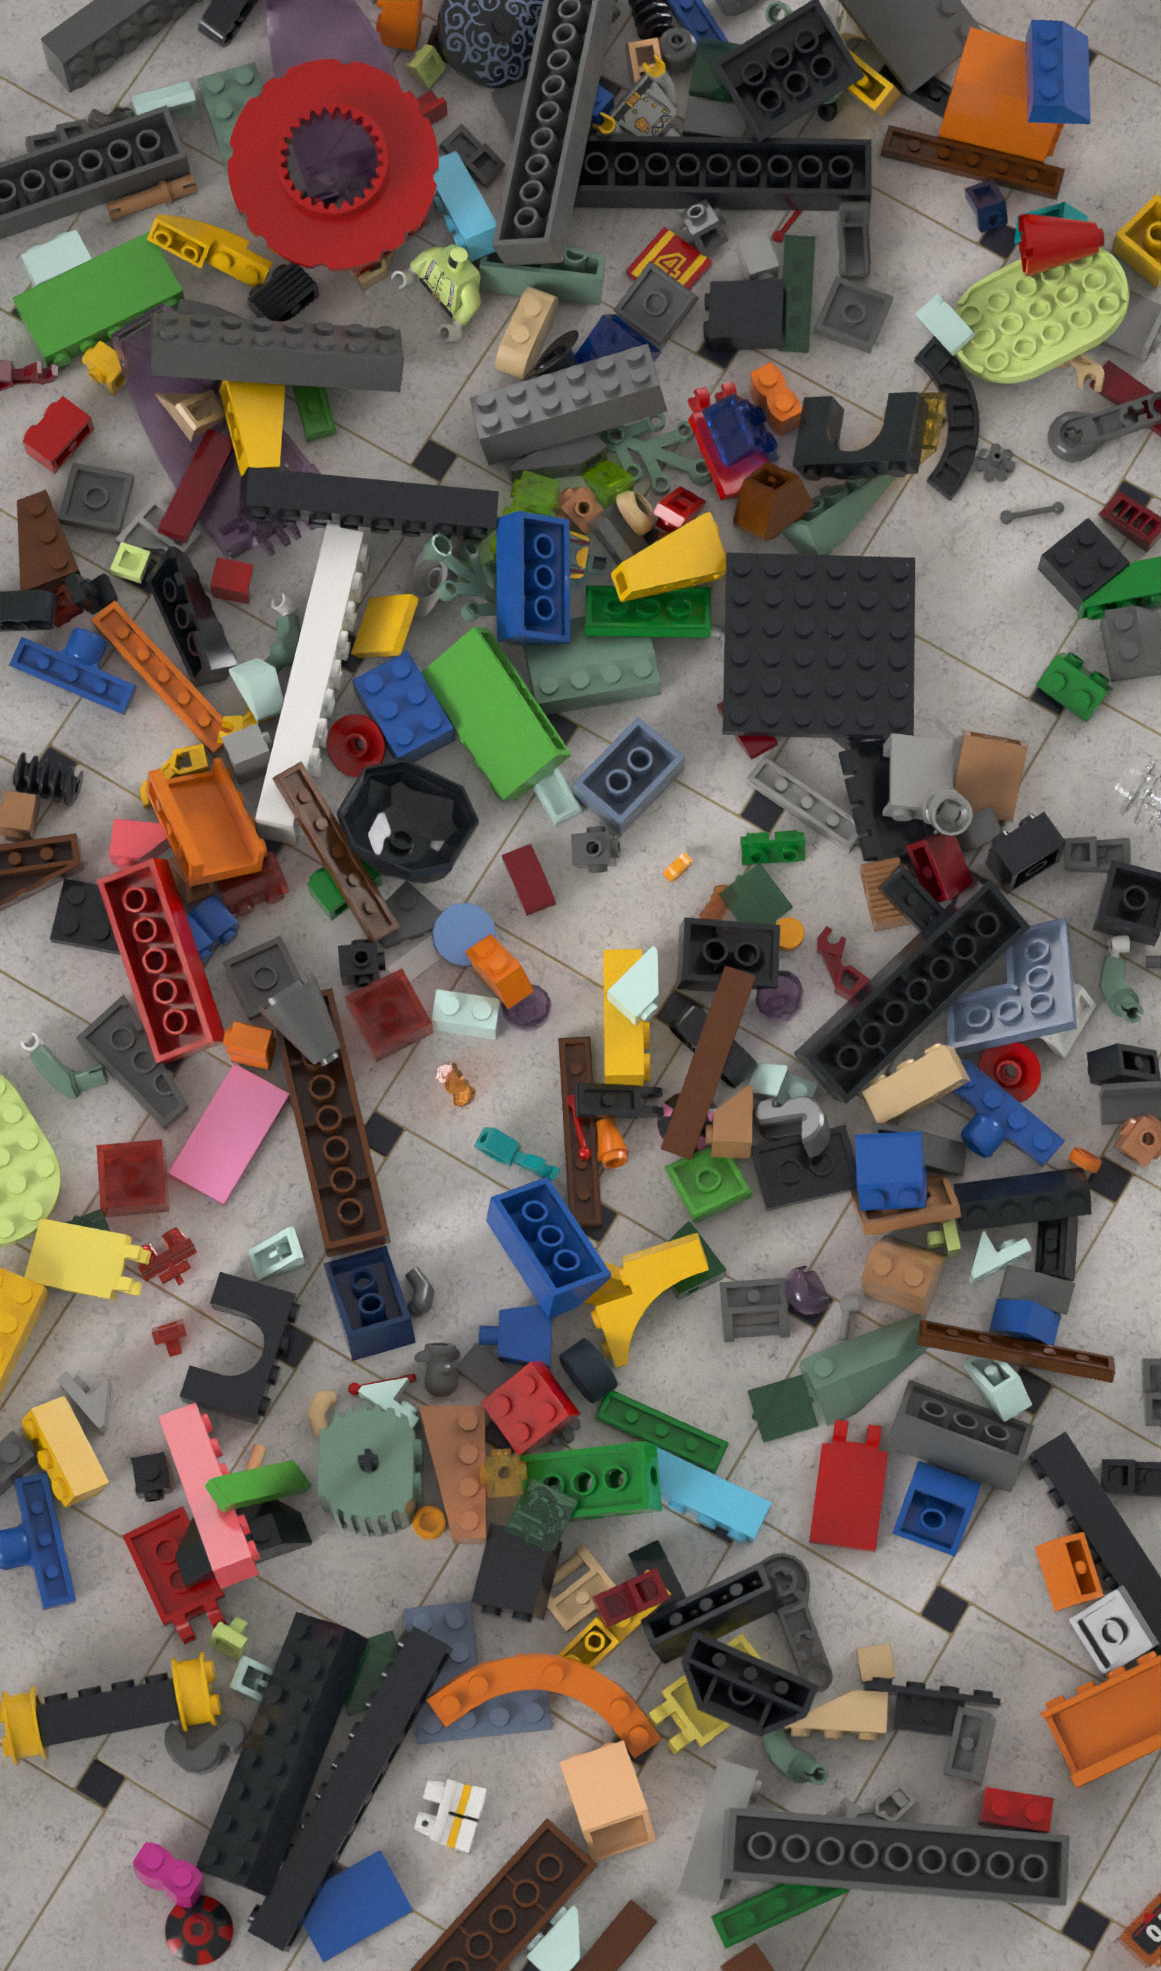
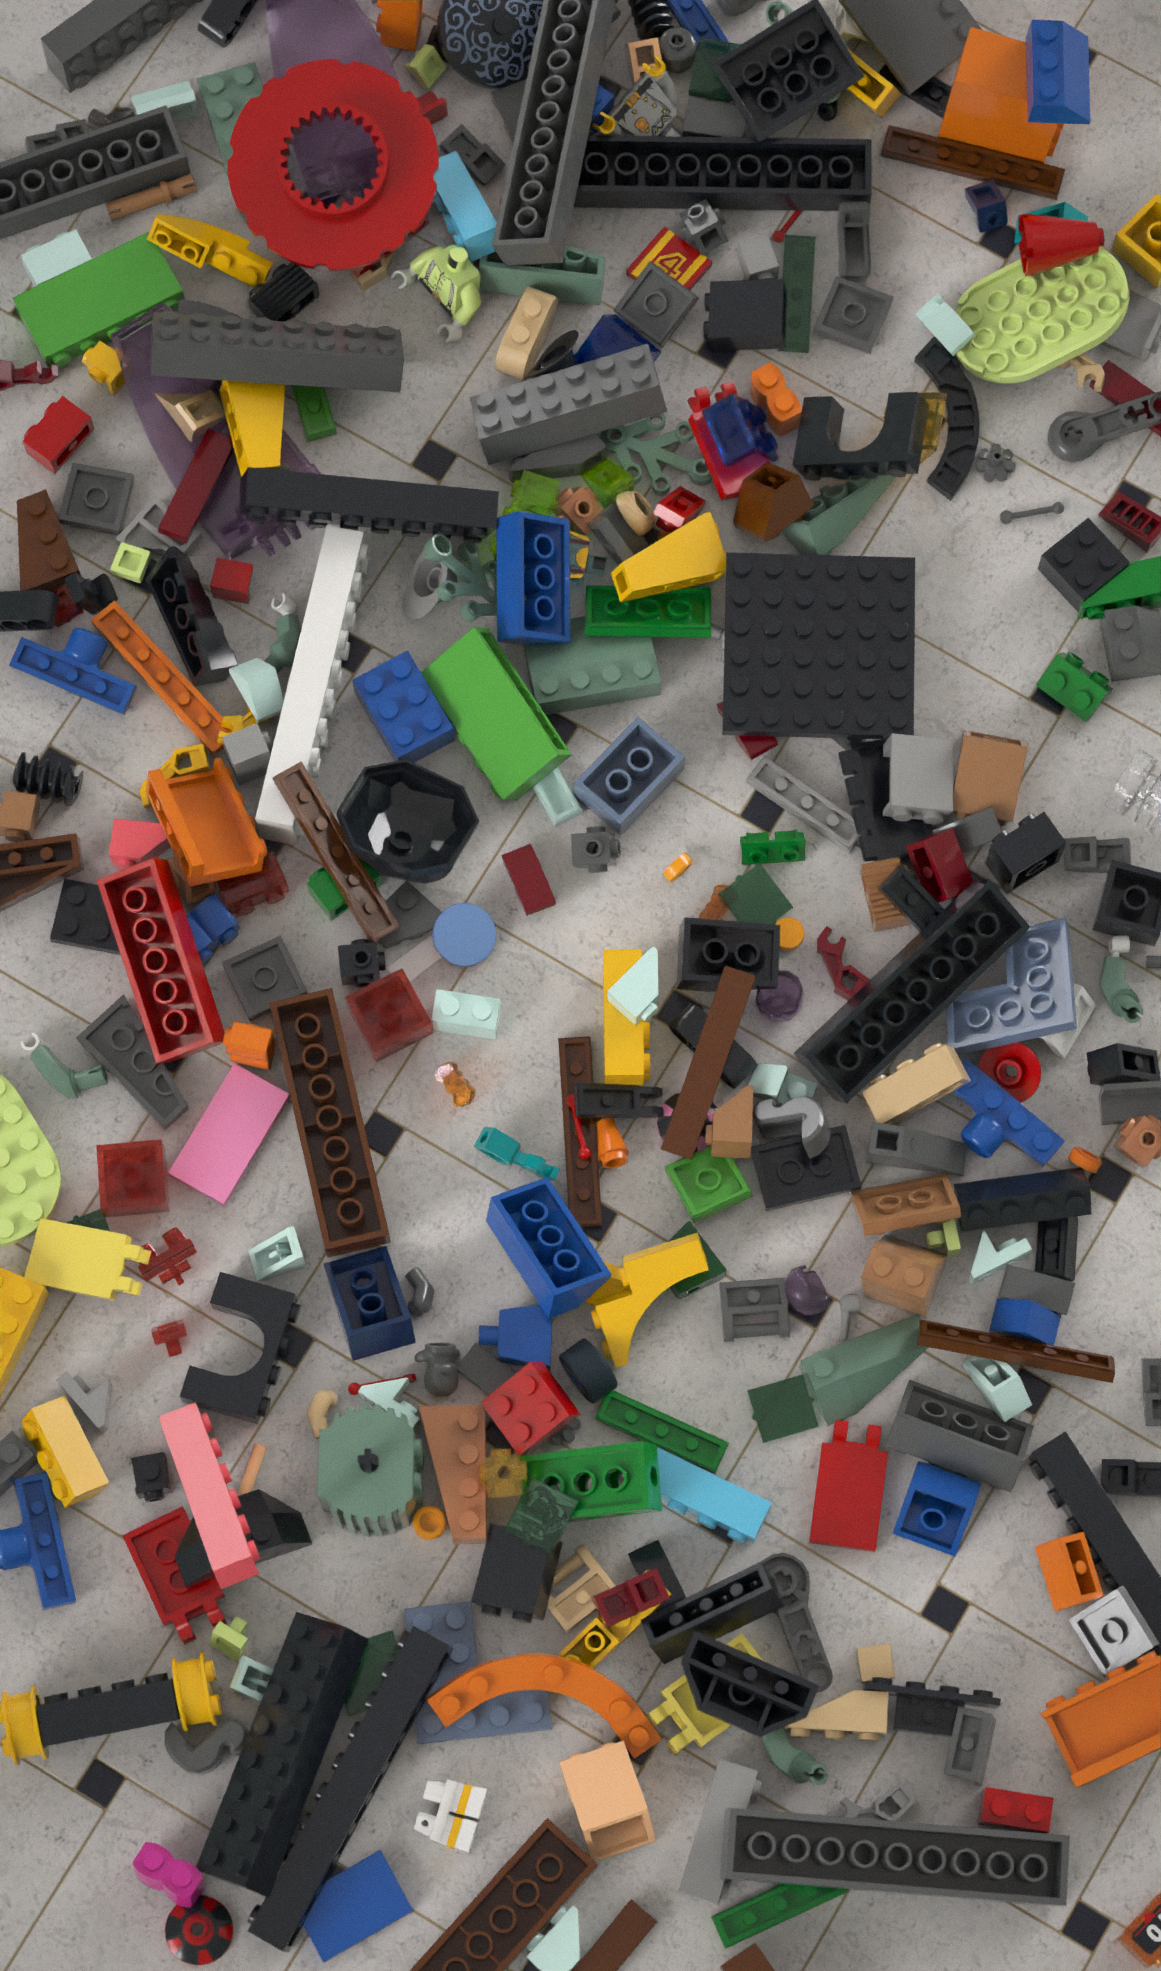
bright green tile [204,1460,312,1512] -> none
dark grey cone [258,973,341,1067] -> none
red dish [327,714,386,777] -> none
yellow tile [351,594,419,658] -> none
orange brick [465,934,534,1009] -> none
clear purple hair [501,984,553,1032] -> none
blue slope [855,1131,928,1211] -> none
light grey wheel [922,785,973,836] -> none

